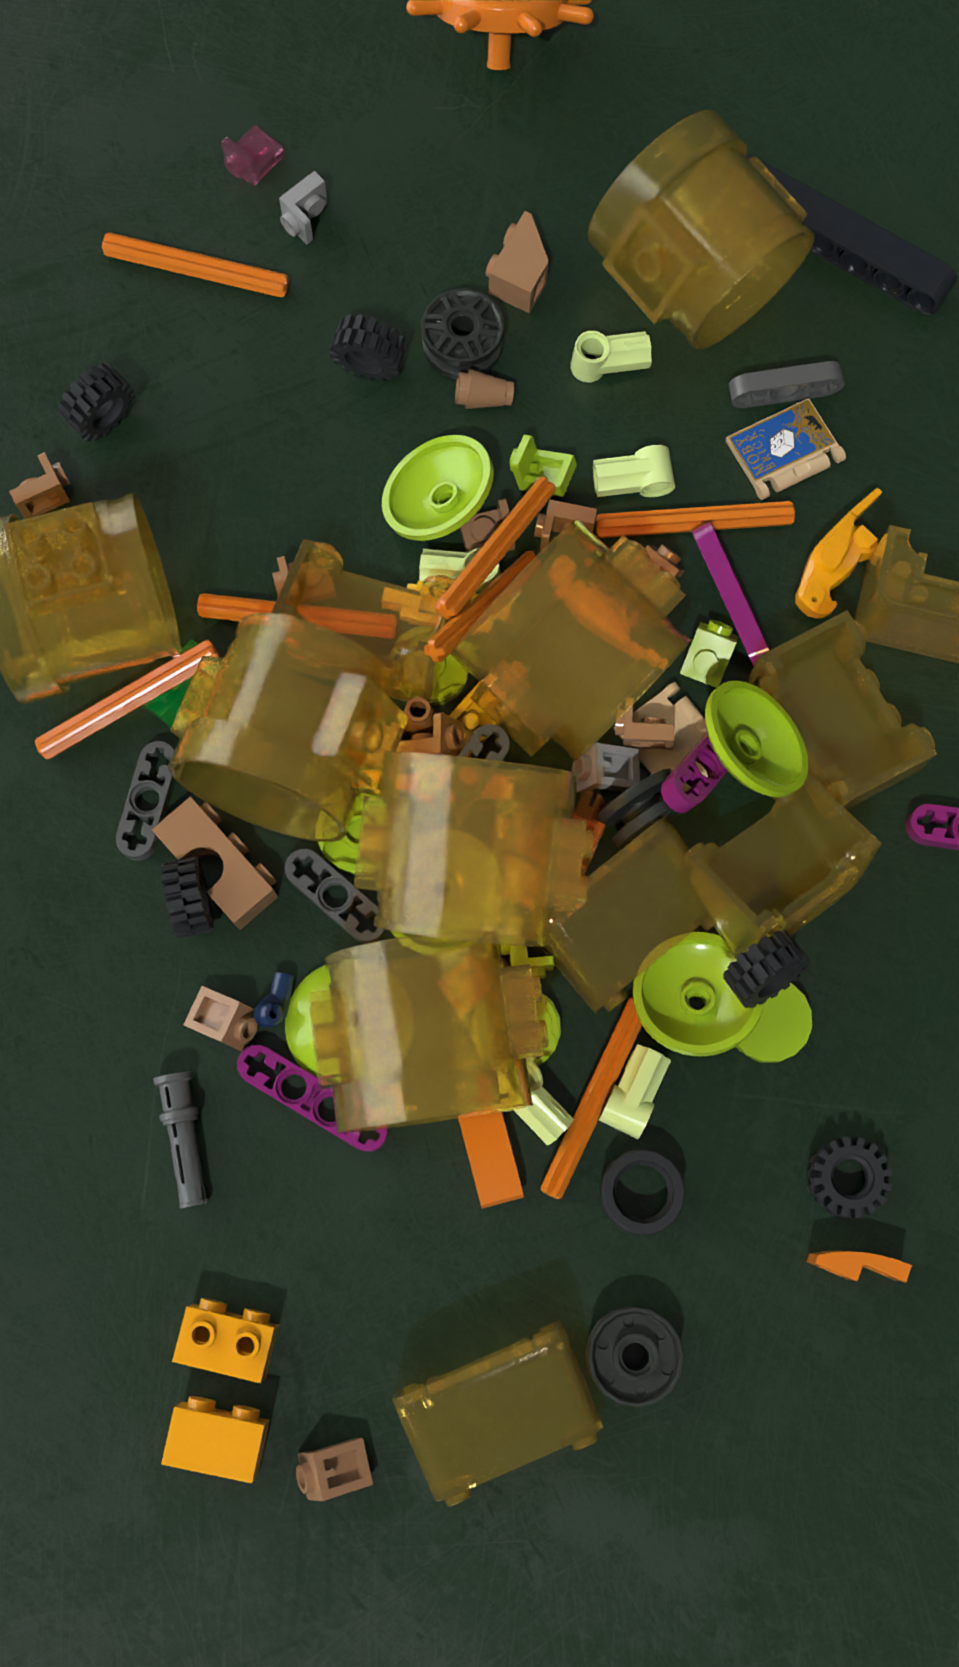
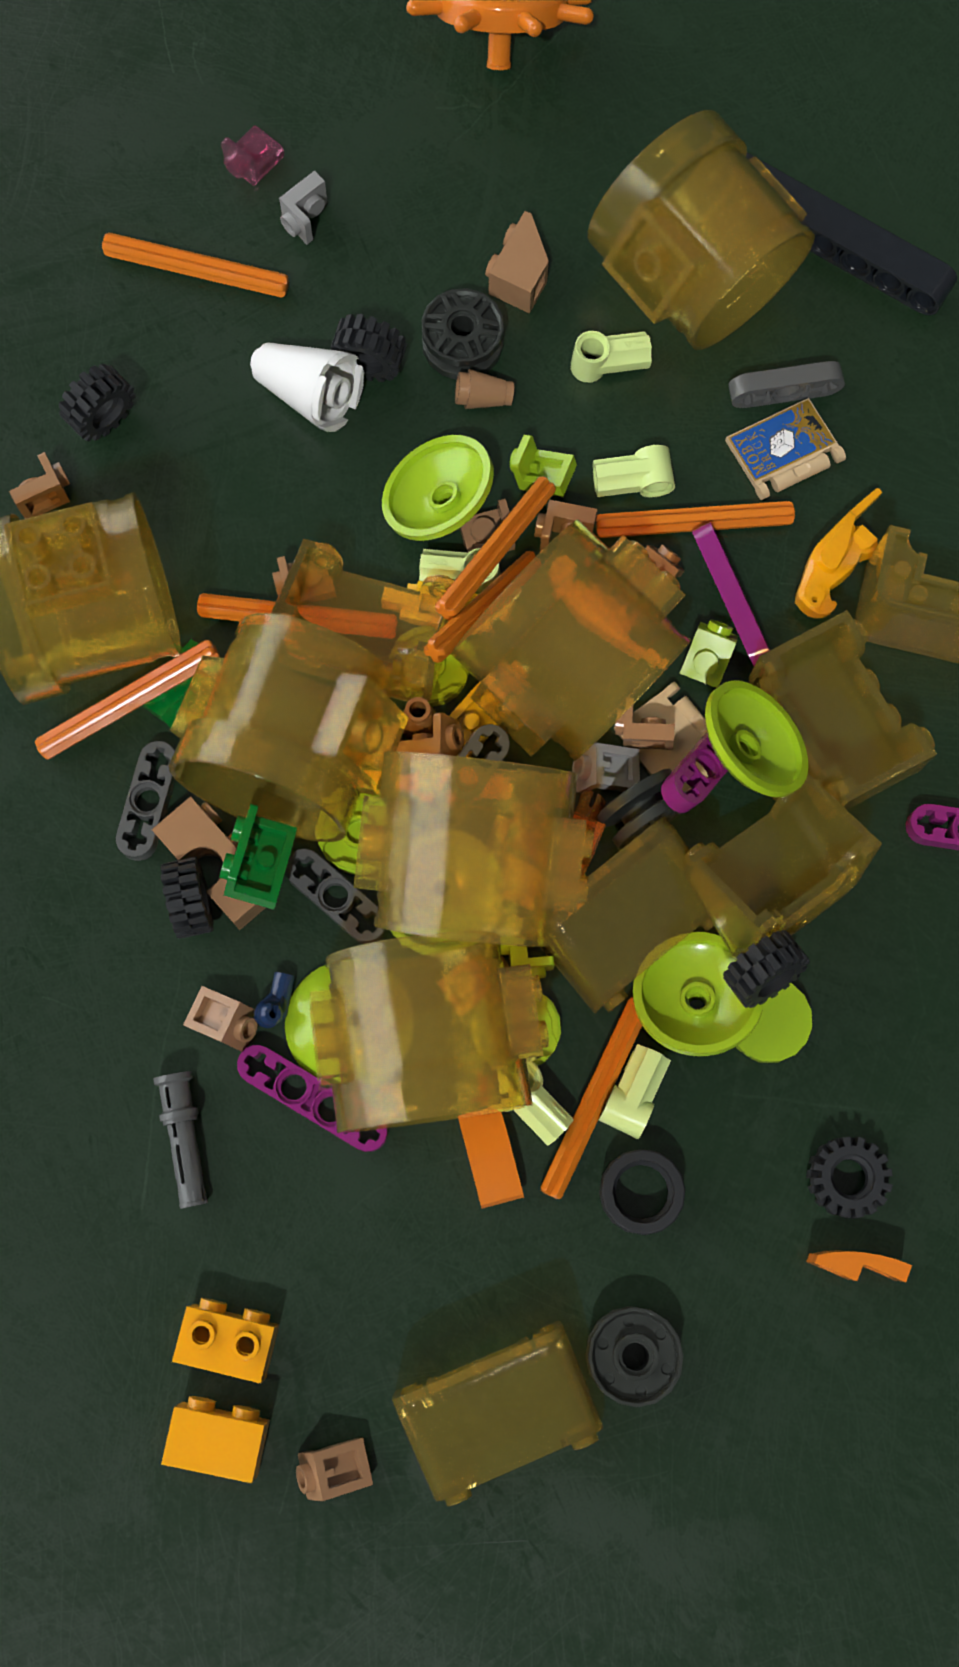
none -> green bracket [219,803,297,910]
none -> white cone [250,342,364,432]

